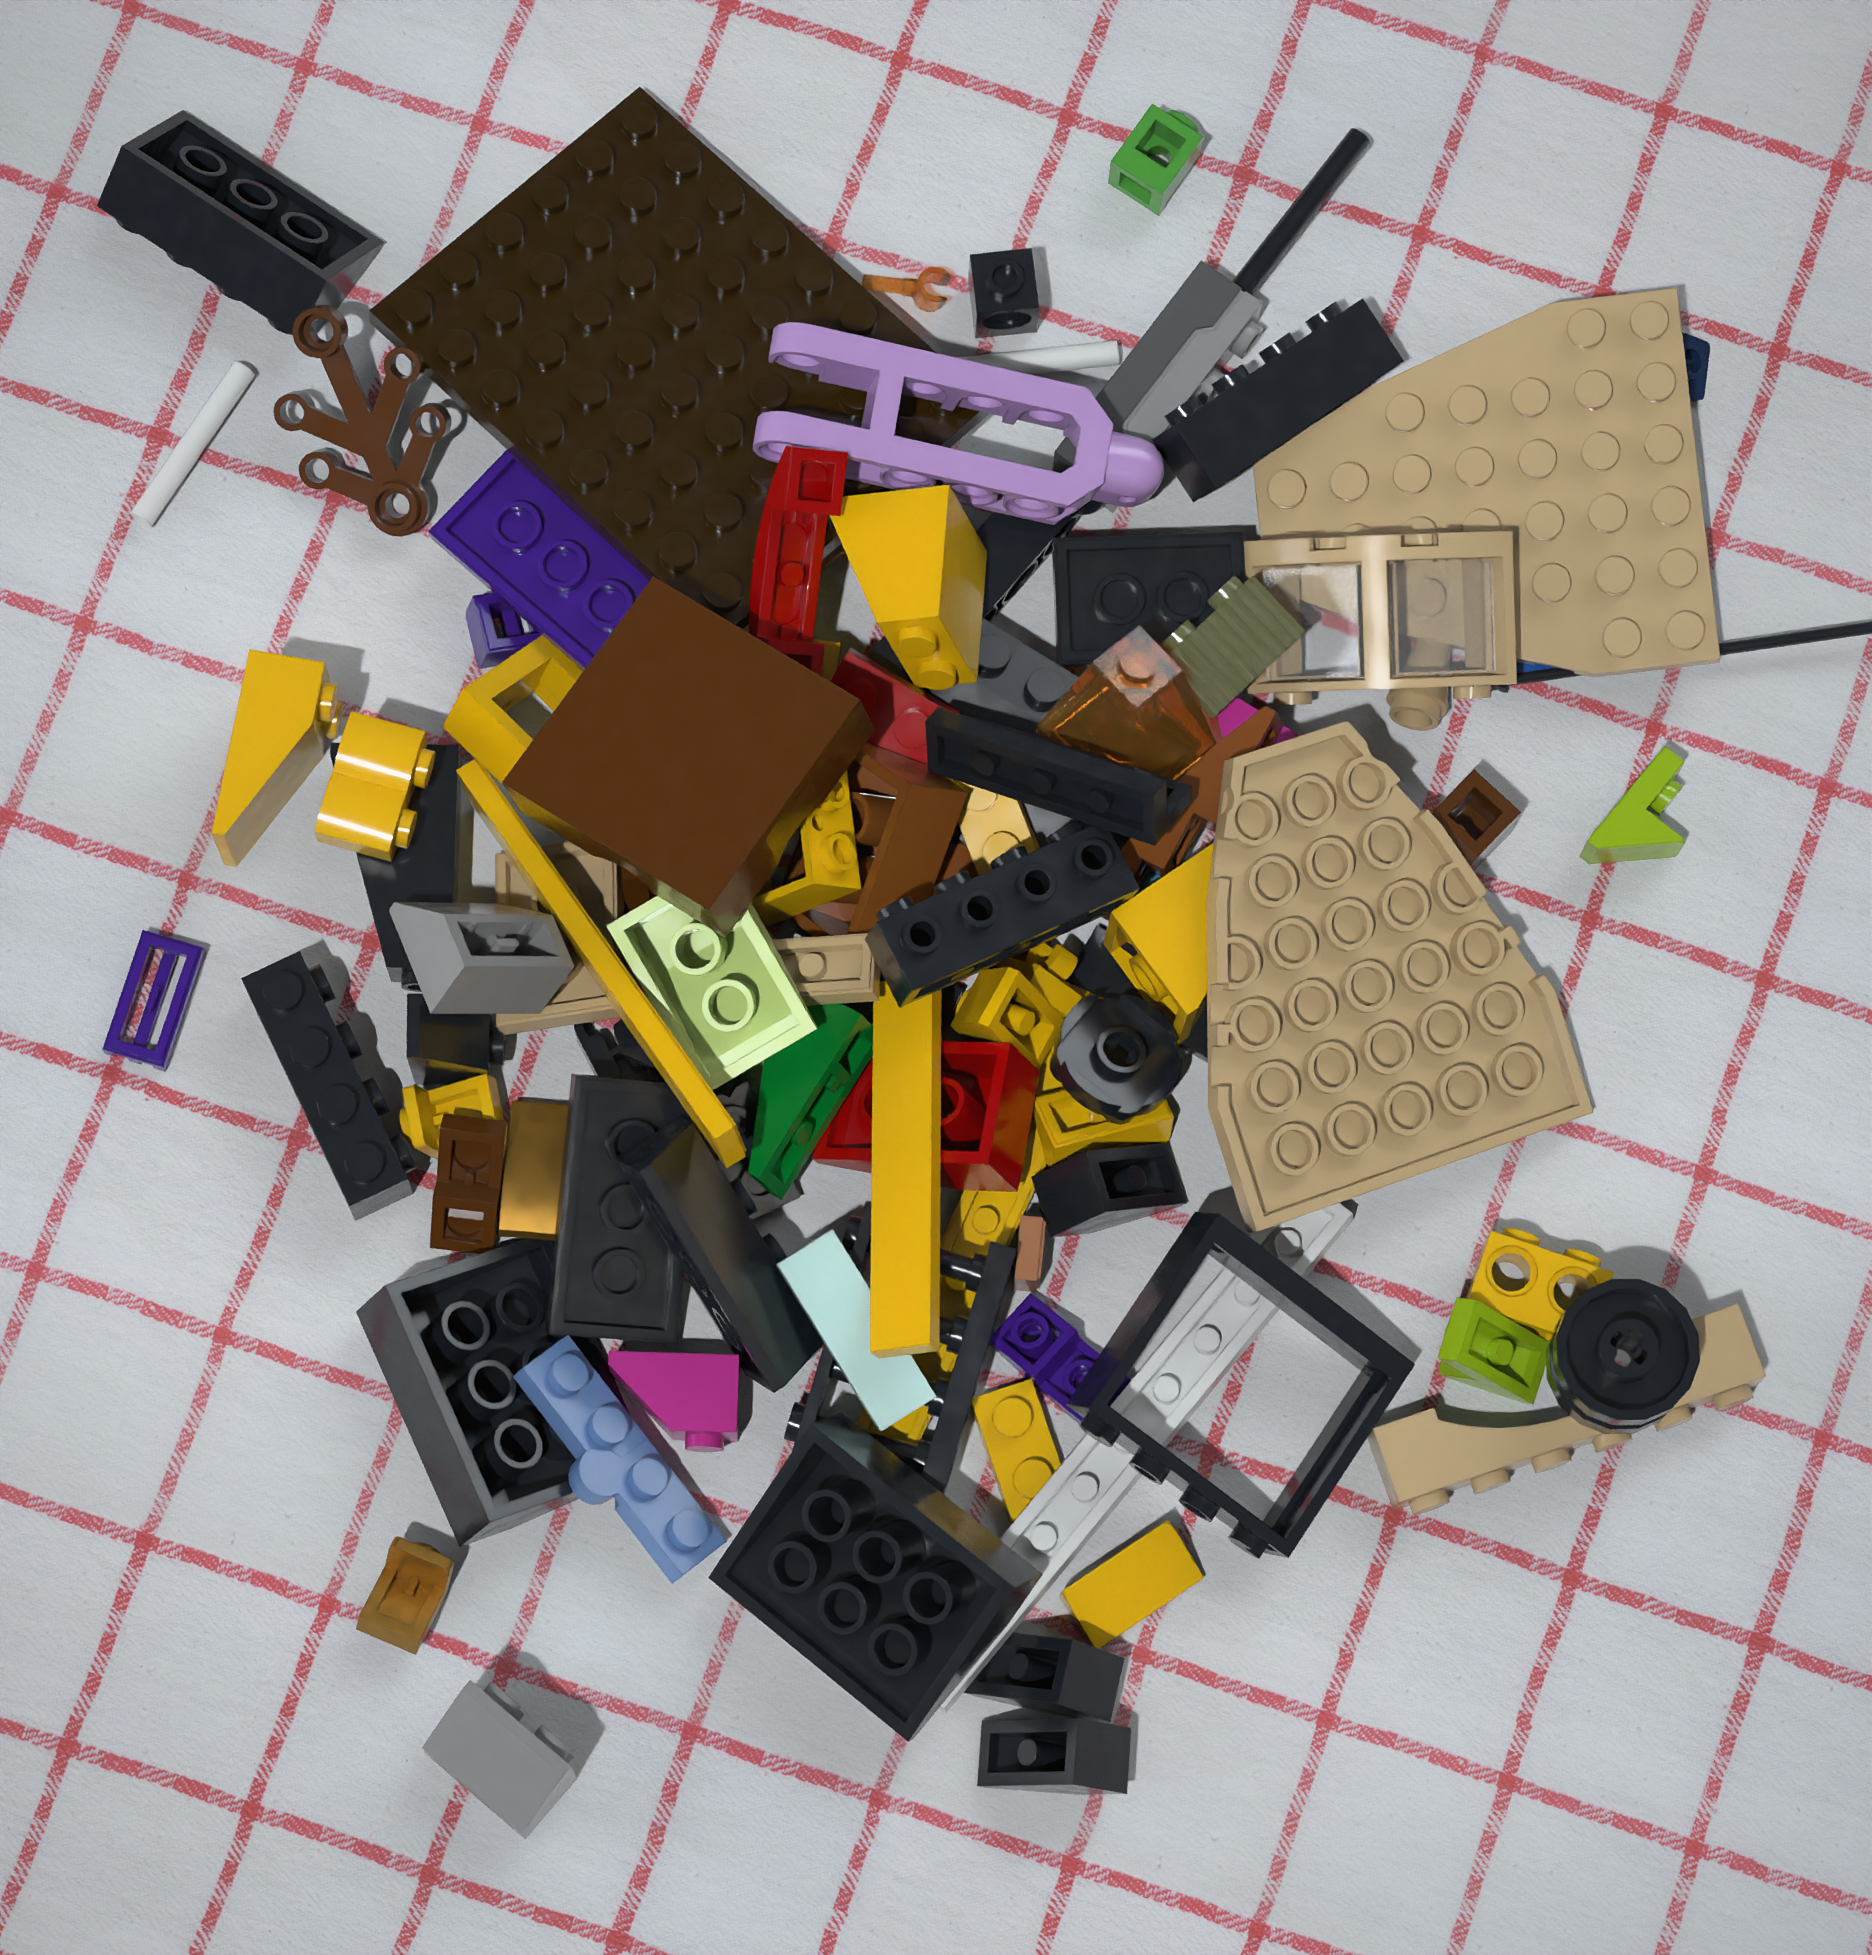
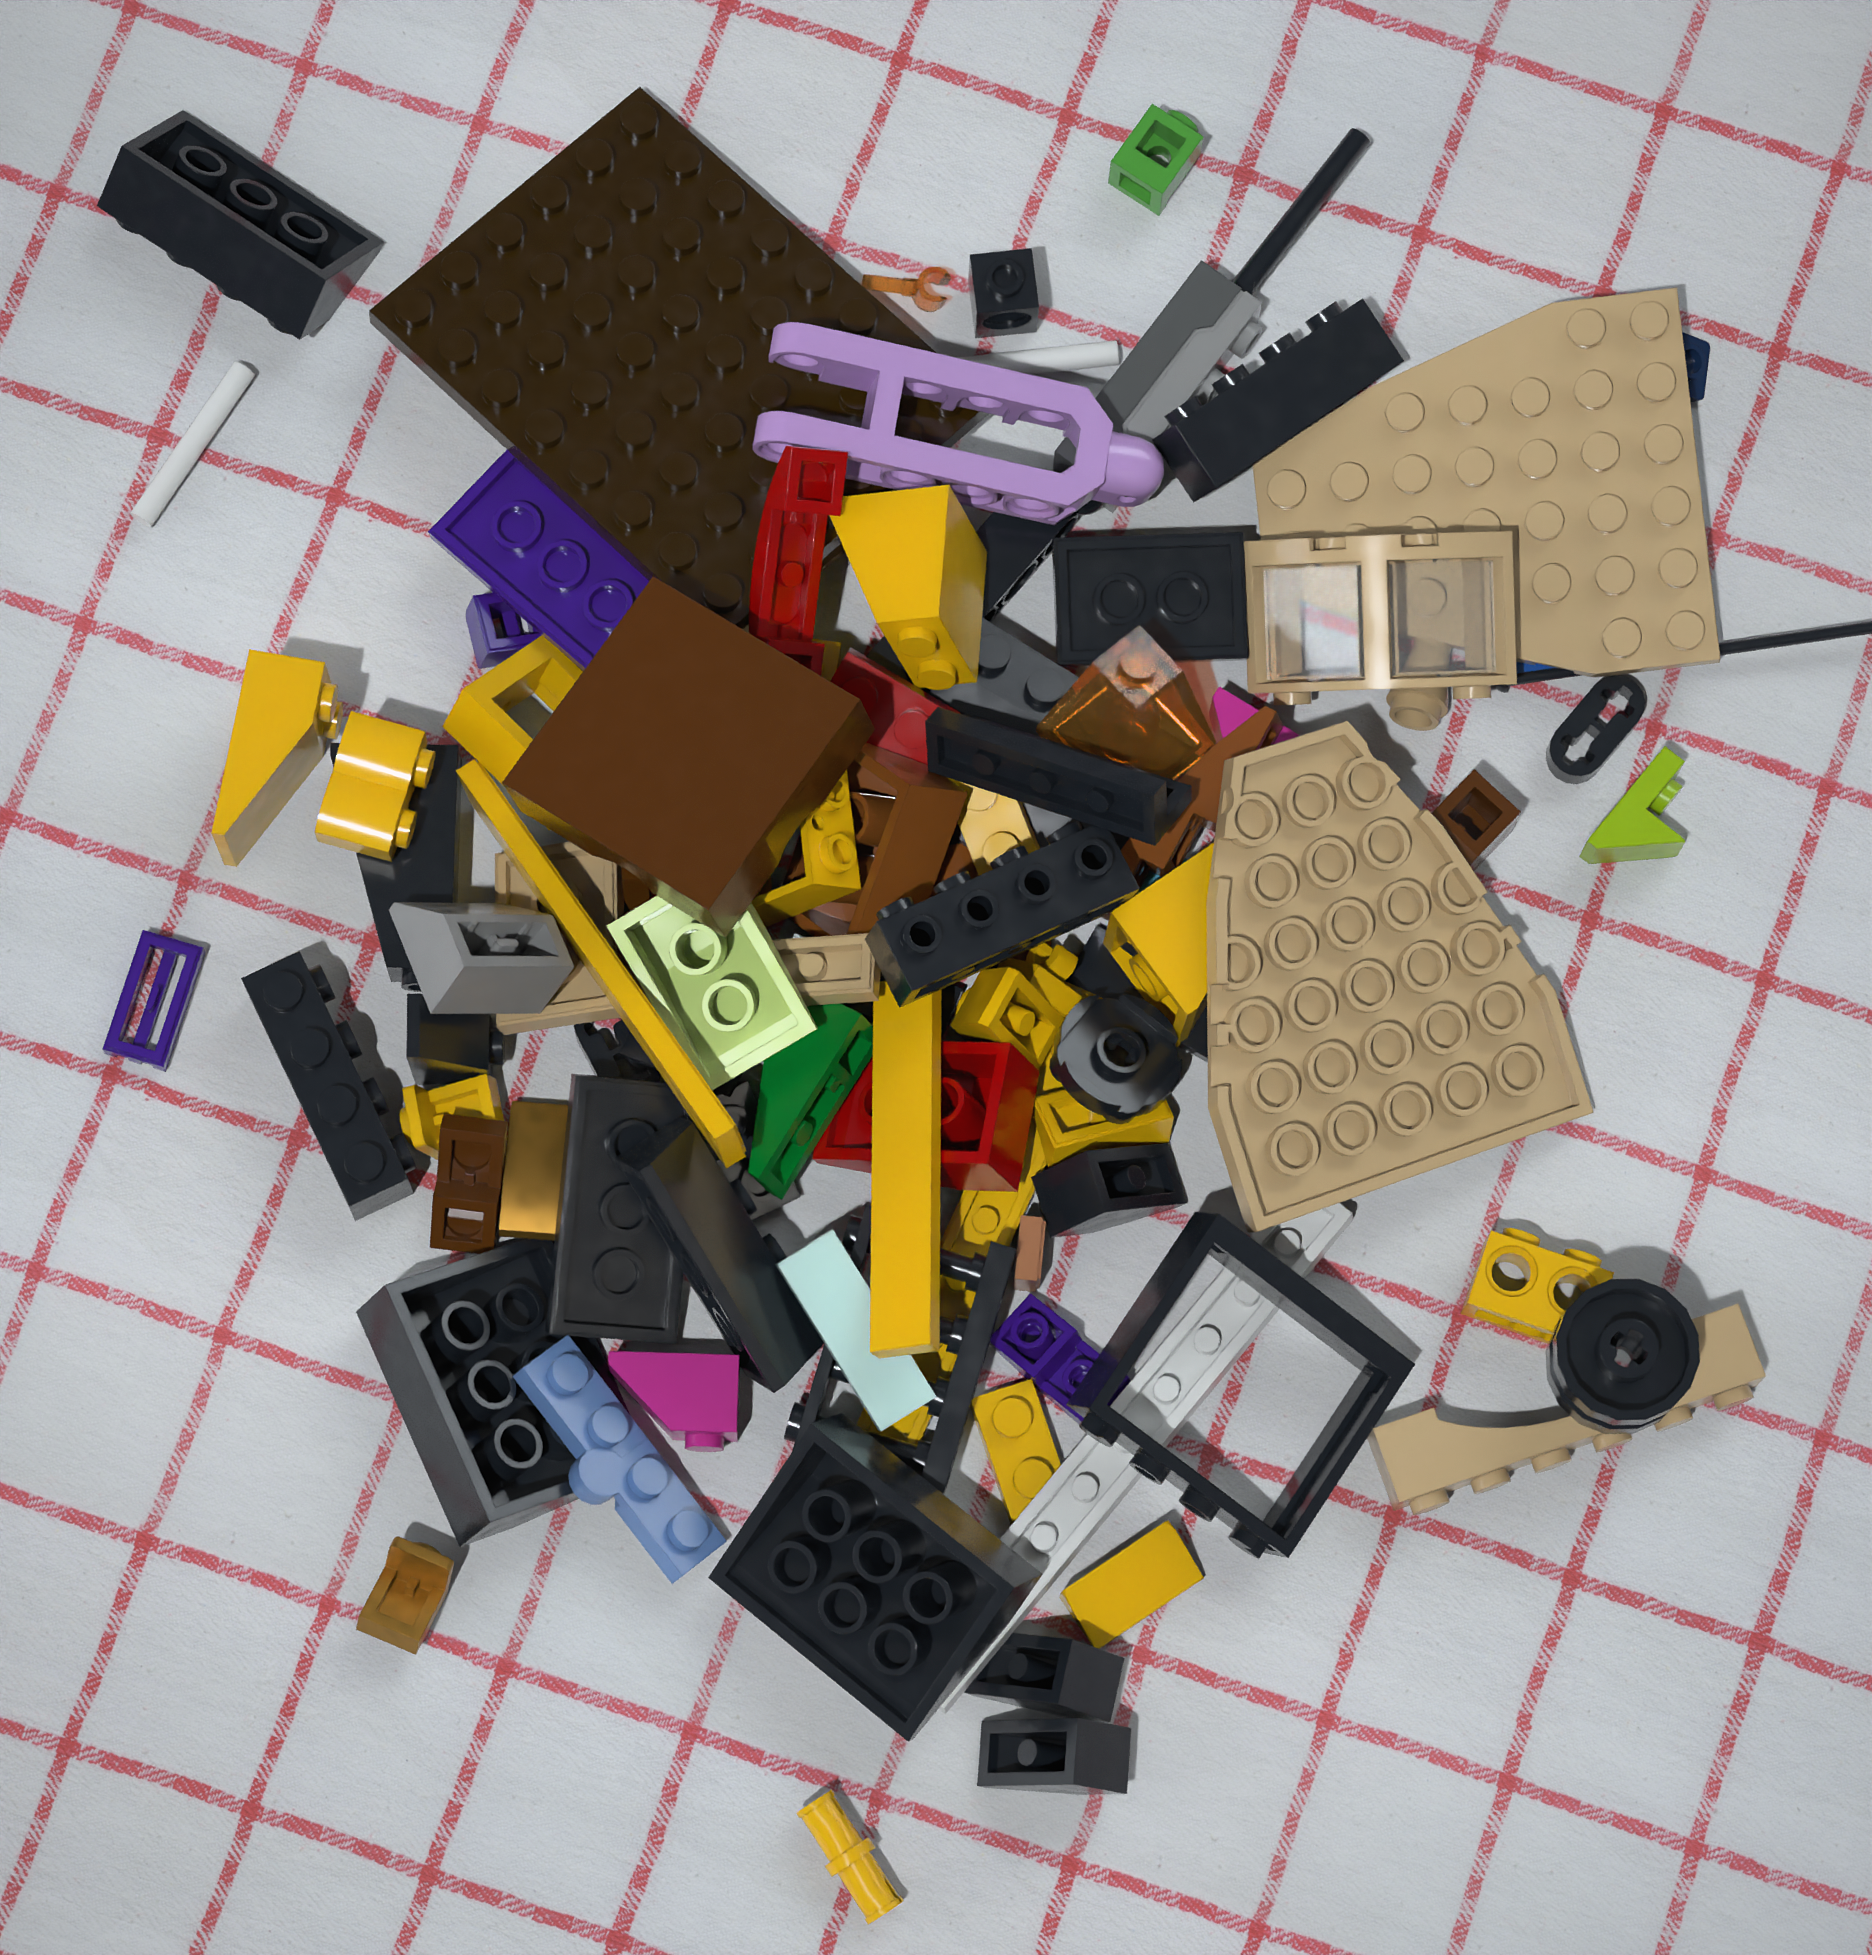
reddish brown plant [273,305,451,537] -> none
light grey slope [422,1680,577,1839] -> none
olive brick [1159,575,1306,719] -> none
lime slope [1437,1297,1549,1405] -> none
none -> yellow pin [796,1790,904,1925]
none -> black beam [1546,675,1645,784]

